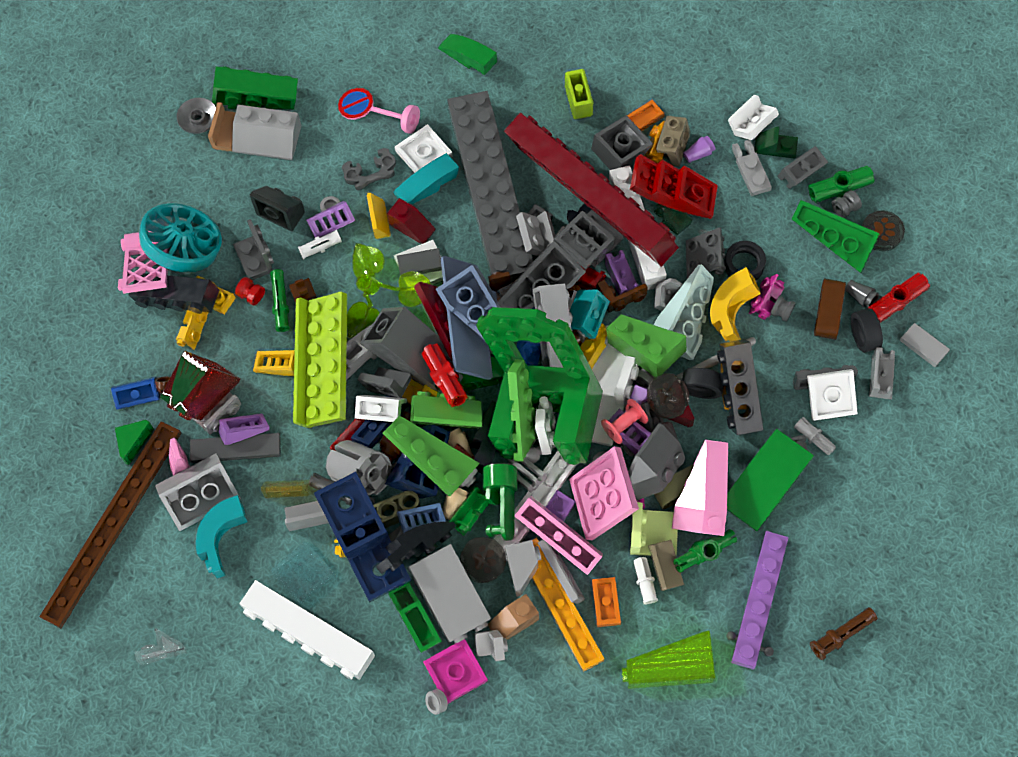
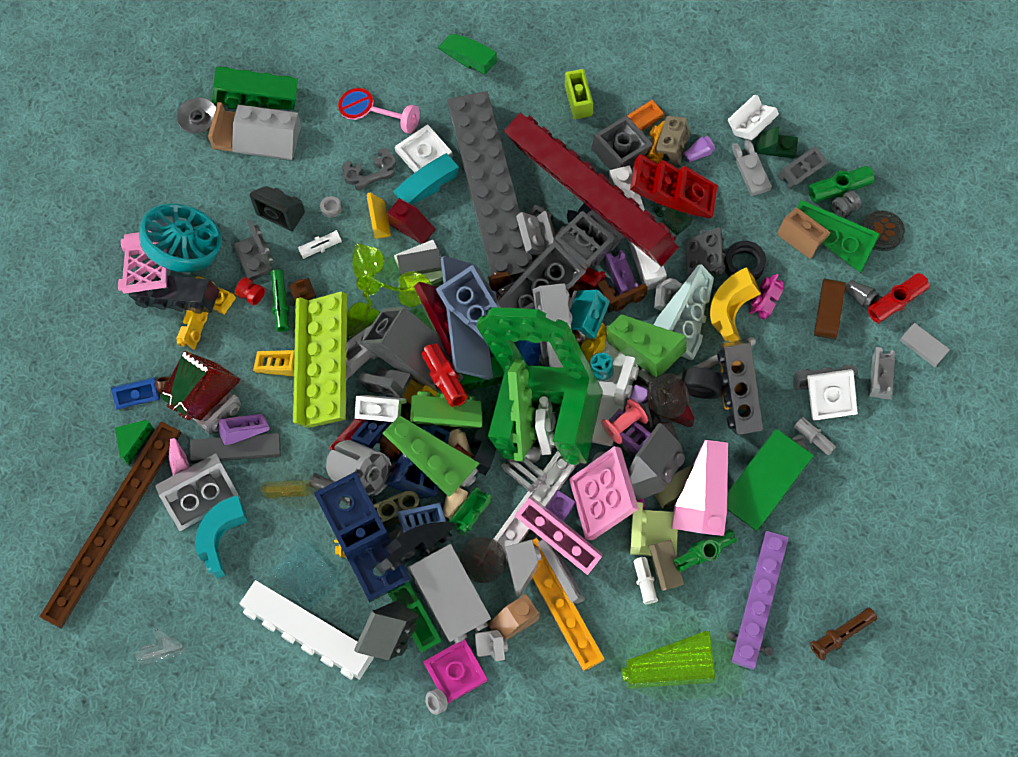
light grey panel [285,501,329,531] -> none
medium lavender slope [306,201,355,237] -> none
green piece [483,463,517,541] -> none
orange plate [592,577,621,627] -> none
dark grey wheel [771,295,796,322] -> none
black tyre [851,308,883,353] -> none
none -> pearl dark grey slope [354,600,419,660]
none -> teal wheel [590,353,614,381]
none -> medium nougat panel [777,207,830,259]

